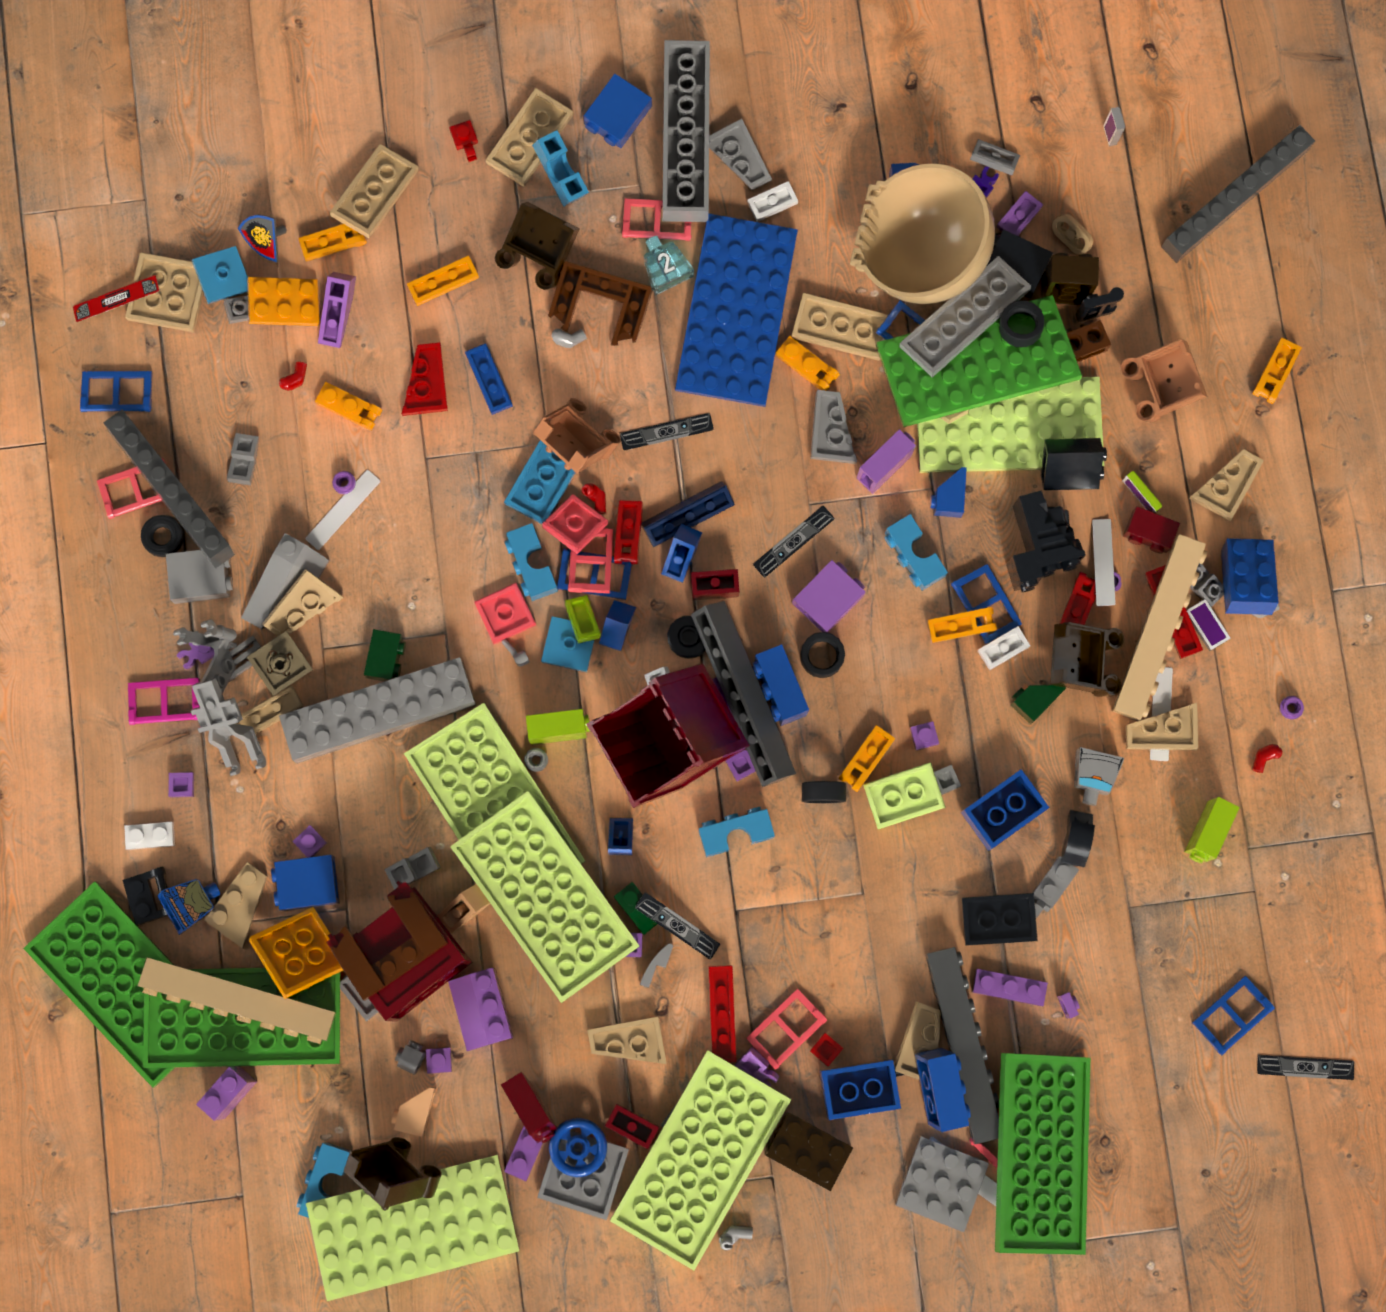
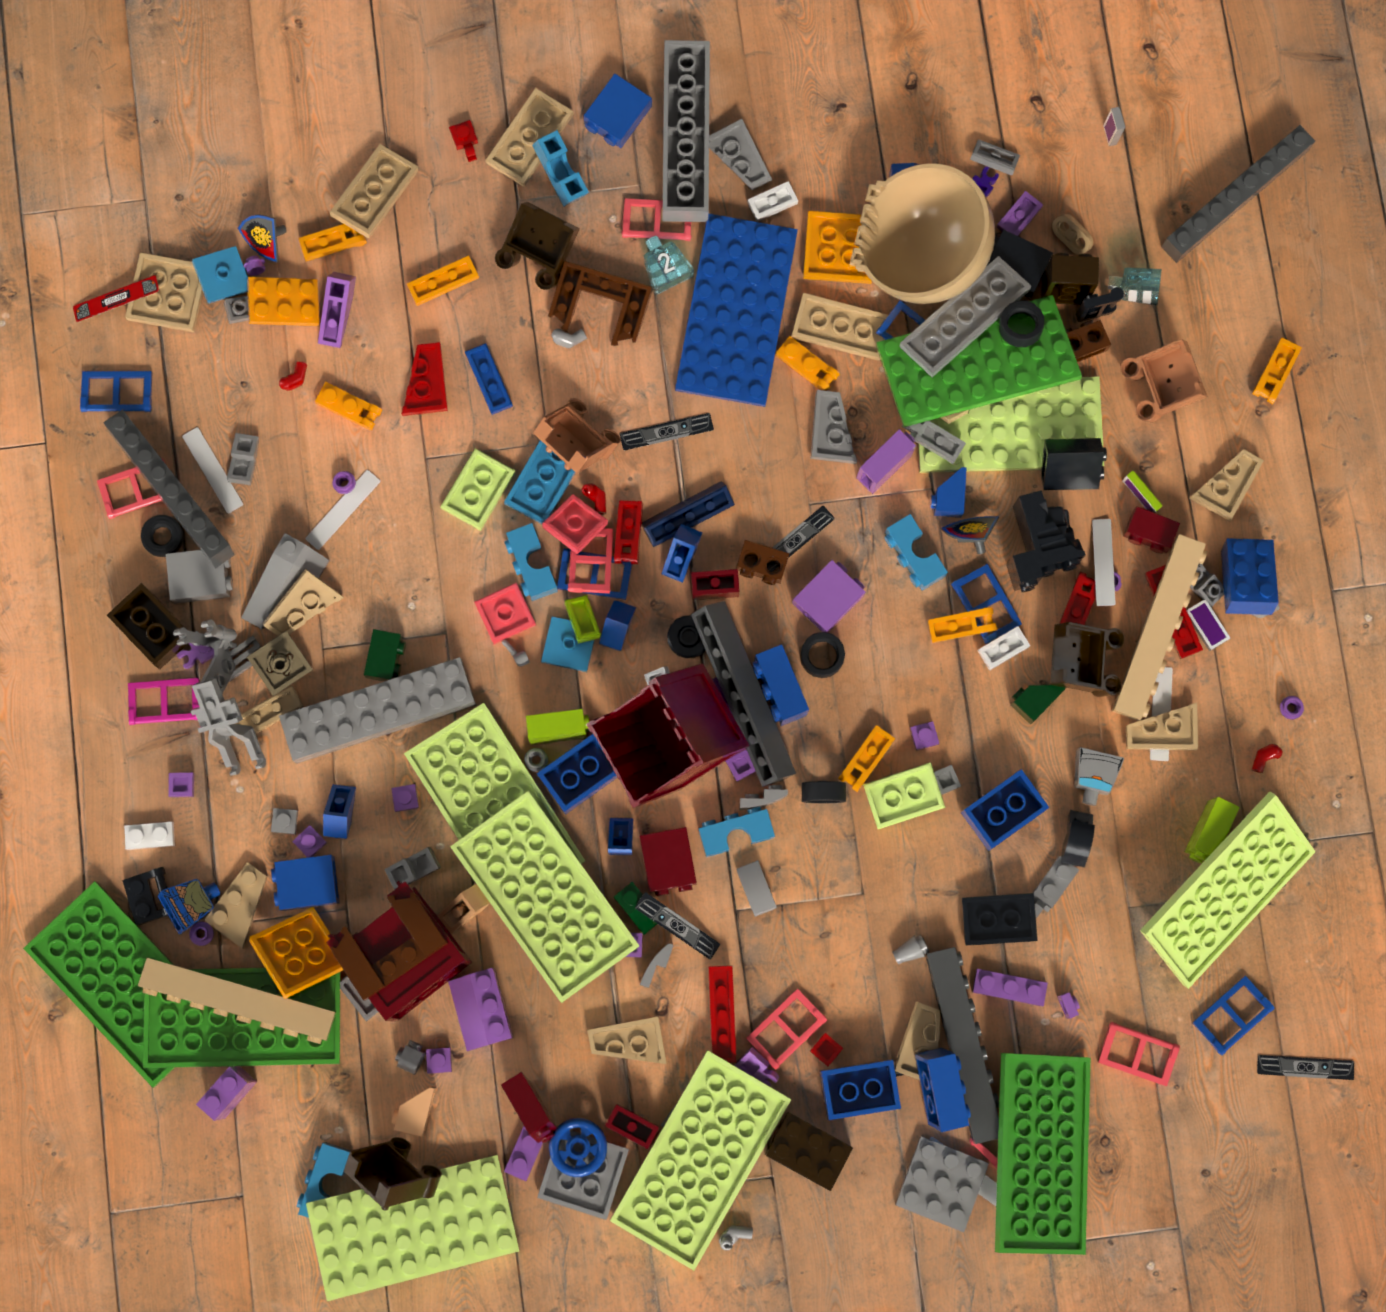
none -> dark brown brick [107,583,188,669]
none -> white sticker [182,427,243,514]
none -> medium lavender plate [189,922,214,946]
none -> medium lavender plate [243,256,265,276]
none -> light grey plate [271,808,298,835]
none -> blue slope [323,784,356,839]
none -> medium lavender plate [391,784,419,812]
none -> yellowish green tile [440,448,516,531]
none -> blue brick [537,734,618,815]
none -> dark red brick [640,827,697,897]
none -> reddish brown brick [736,540,790,585]
none -> light grey slope [736,860,777,917]
none -> light grey slope [739,785,788,810]
none -> light orange plate [803,211,872,284]
none -> light grey cone [892,935,930,964]
none -> light grey hinge [902,421,966,464]
none -> shield [941,516,999,554]
none -> coral window [1098,1021,1180,1087]
none -> clear light blue torso [1108,268,1162,305]
none -> yellowish green plate [1140,791,1315,989]

